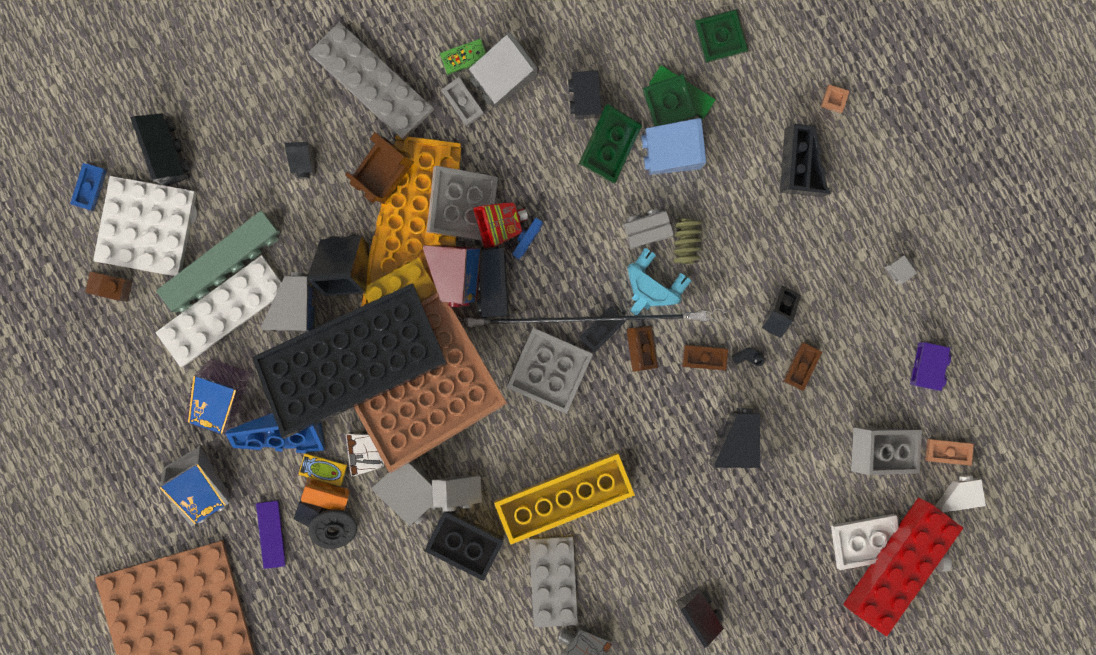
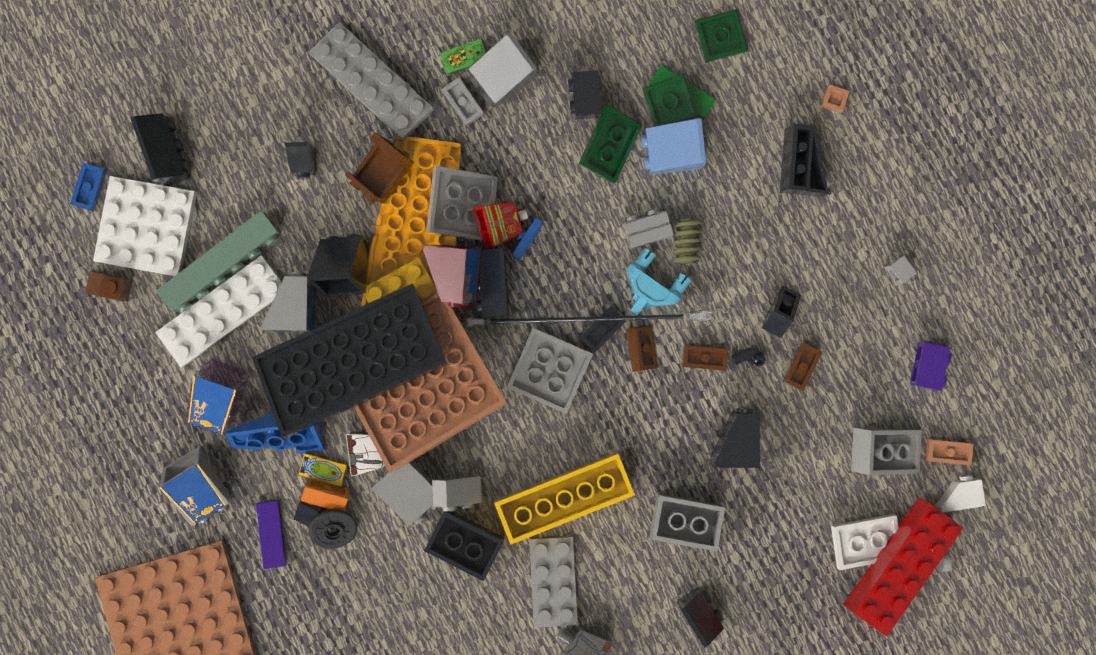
none -> light grey brick [649,493,725,551]

